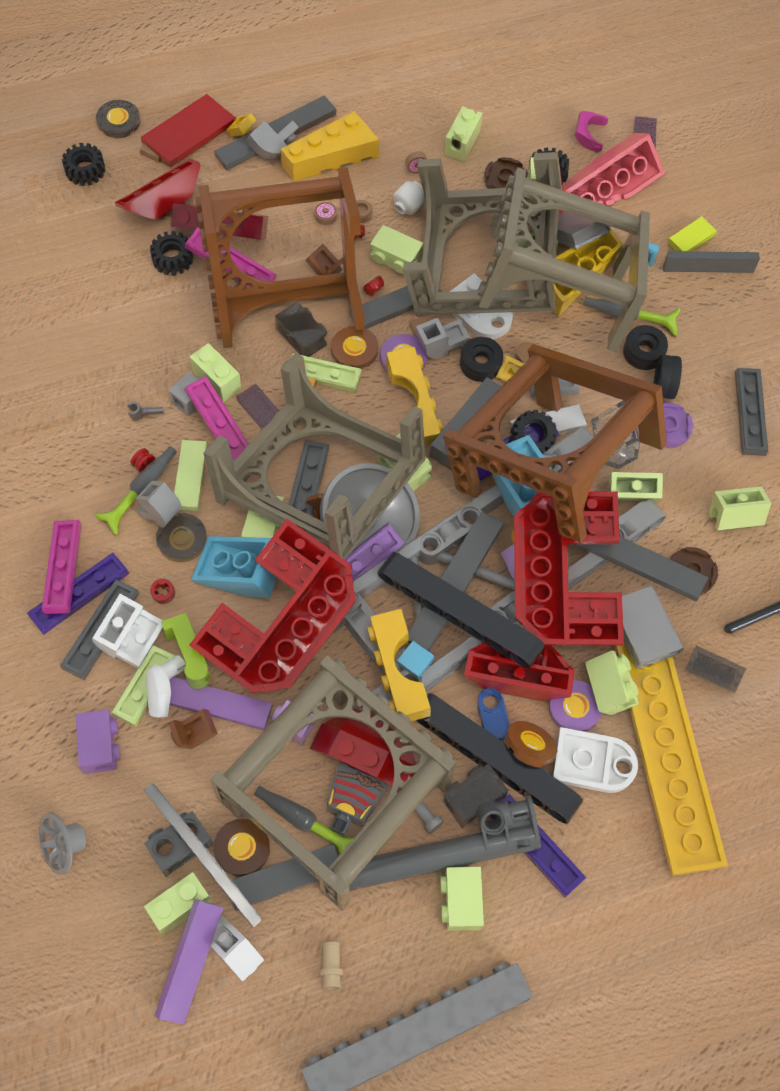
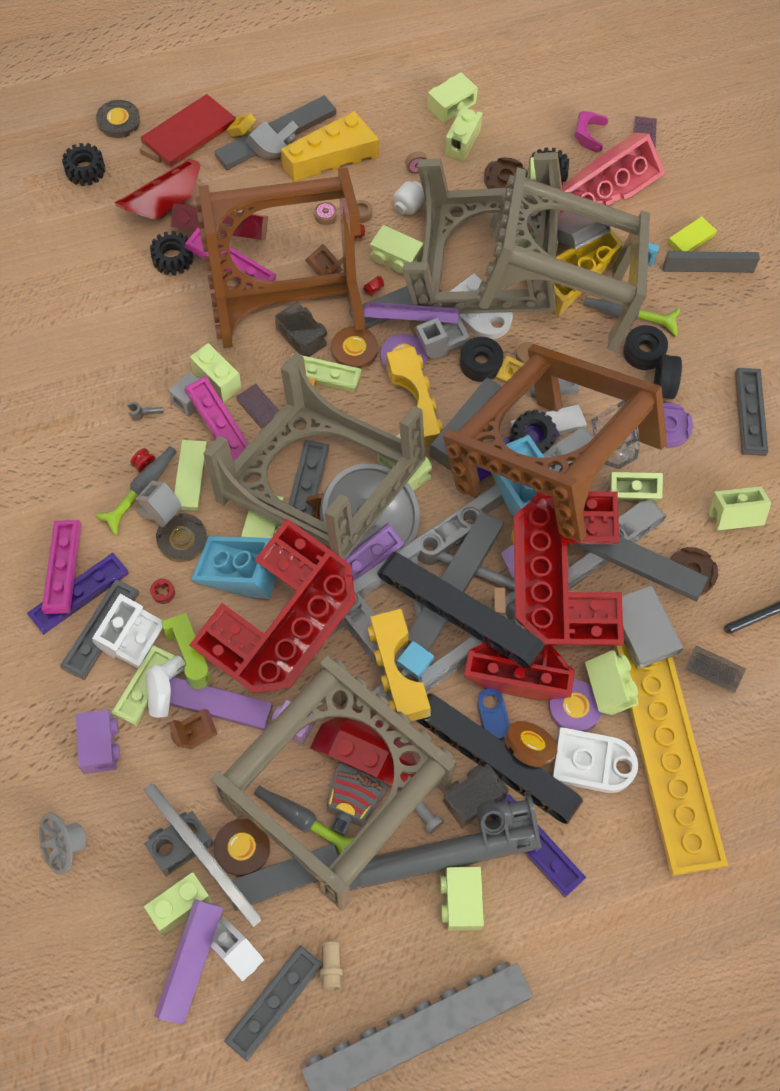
none -> dark grey tile [224,945,323,1062]
none -> medium lavender tile [364,302,460,323]
none -> yellowish green brick [427,72,478,123]
none -> medium nougat tile [492,587,506,617]

